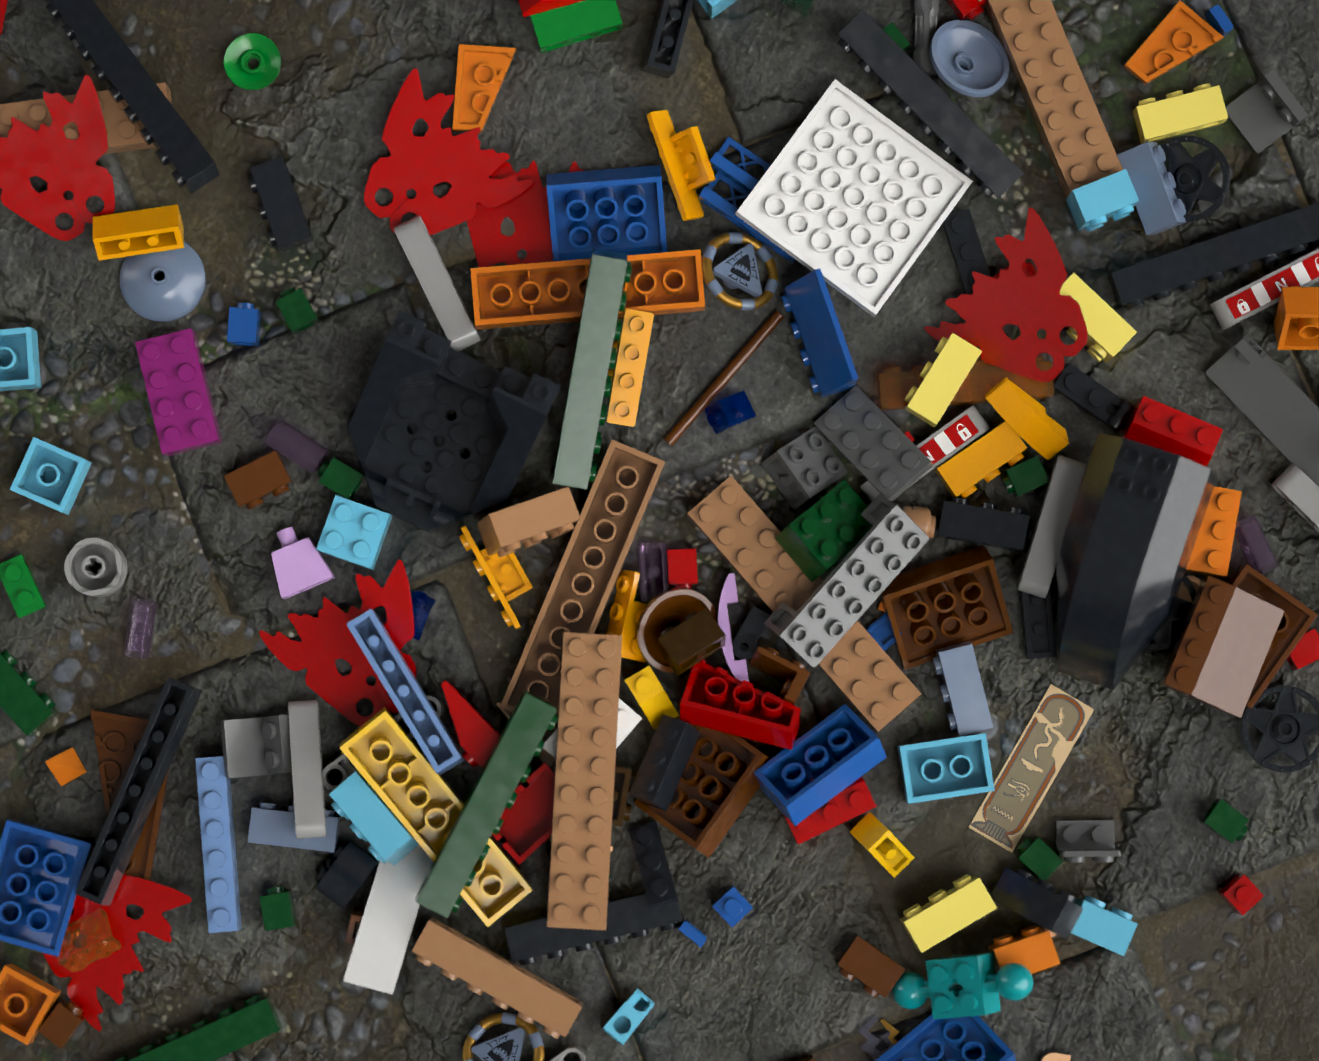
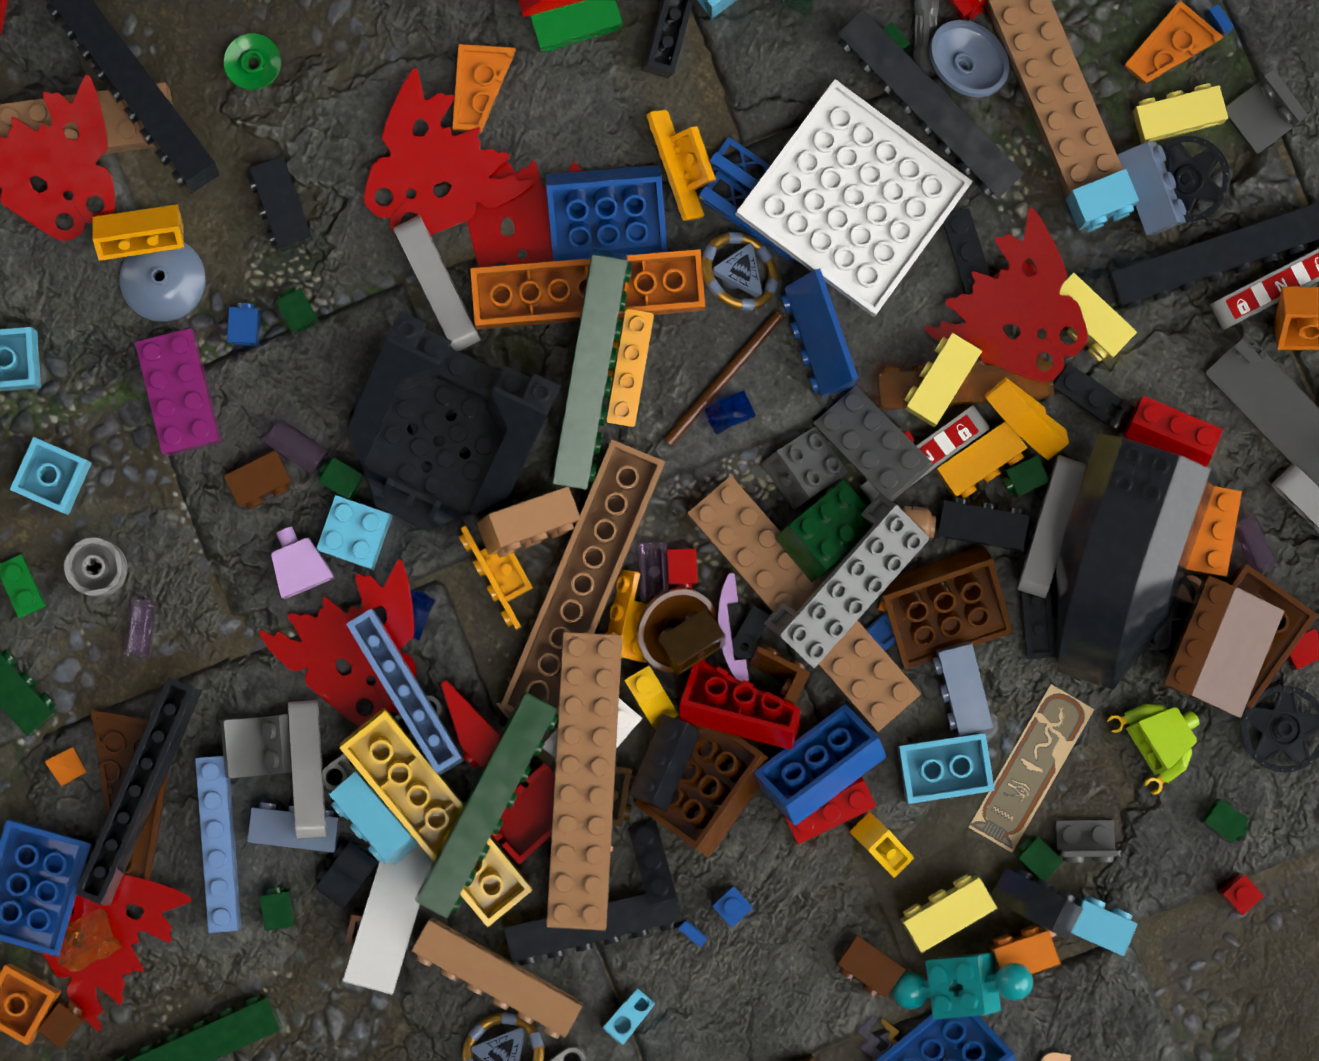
none -> lime torso [1107,704,1199,795]

